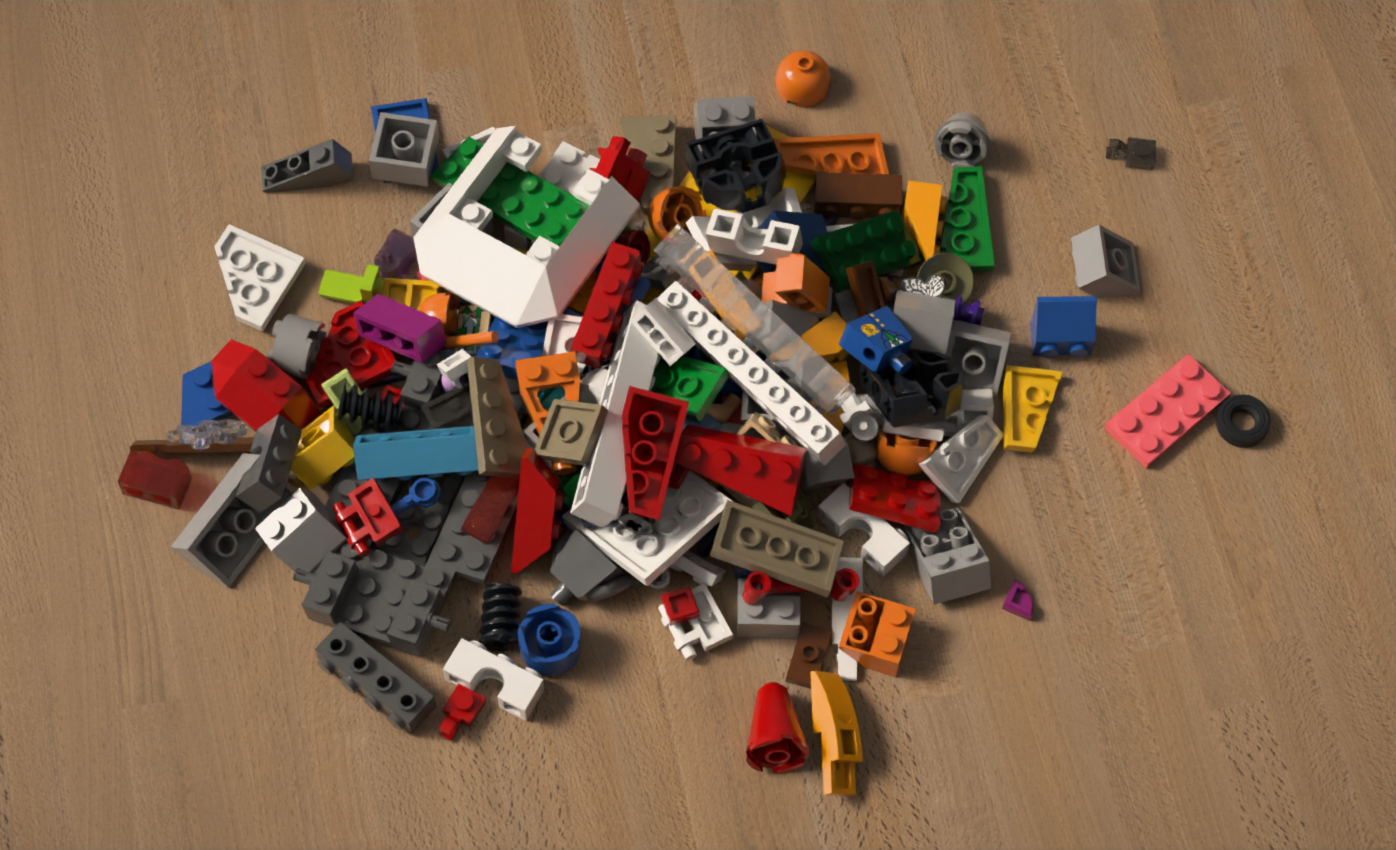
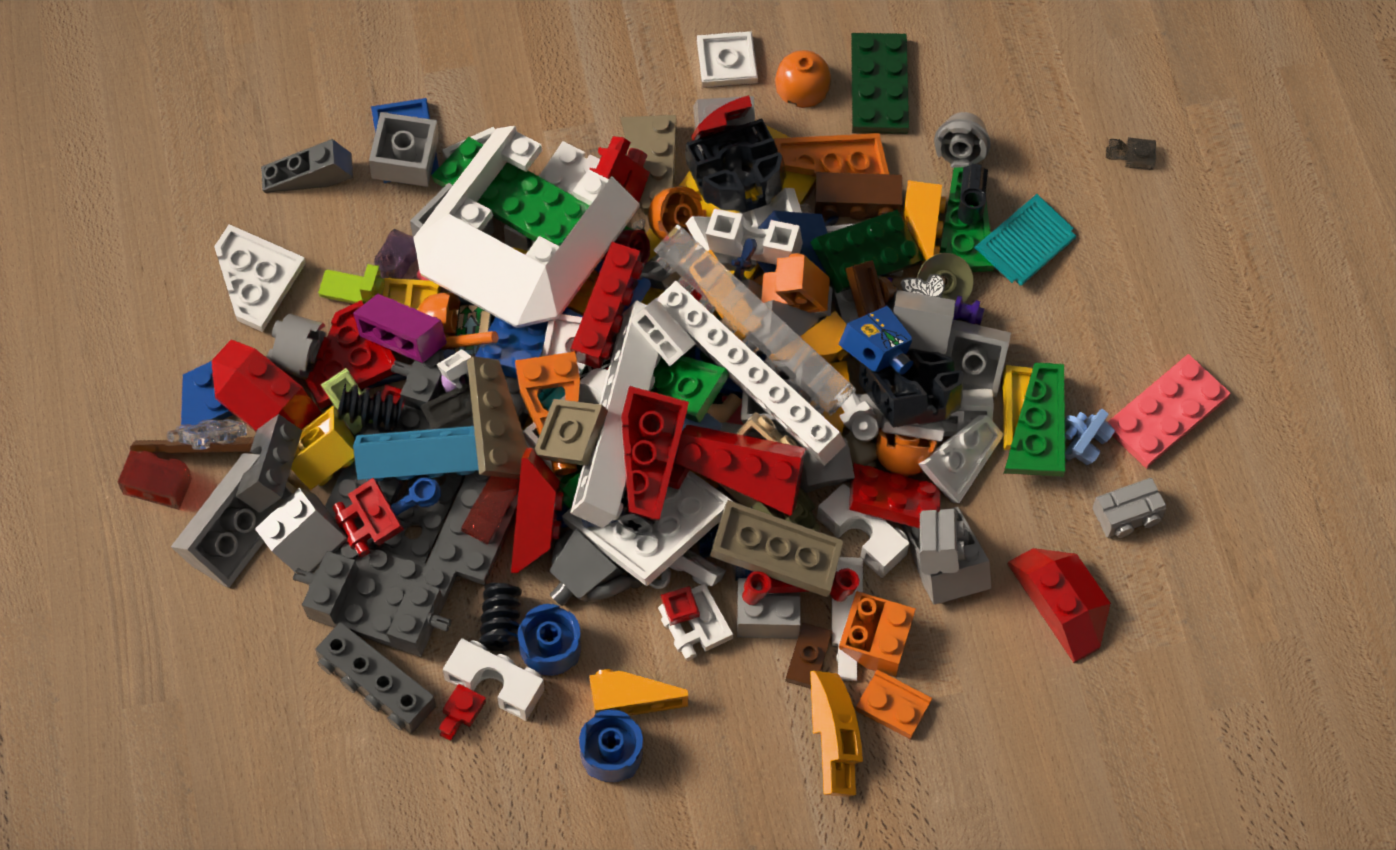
red cone [746,682,809,773] -> none
magenta tile [1002,580,1034,621] -> none
blue slope [1030,296,1097,358] -> none
light grey slope [1071,225,1141,297] -> none
black tyre [1216,394,1271,448] -> none
none -> blue brick [579,710,643,782]
none -> light orange slope [589,669,688,716]
none -> red slope [691,95,752,141]
none -> white tile [697,31,758,88]
none -> dark blue piece [731,238,757,288]
none -> dark green plate [851,33,909,134]
none -> orange plate [855,670,932,740]
none -> light grey brick [920,509,965,574]
none -> black piece [957,163,988,225]
none -> teal window [974,194,1077,286]
none -> green wing [1003,363,1065,477]
none -> red wedge [1007,548,1111,663]
none -> light blue hips [1065,409,1115,465]
none -> light grey brick [1093,477,1166,538]

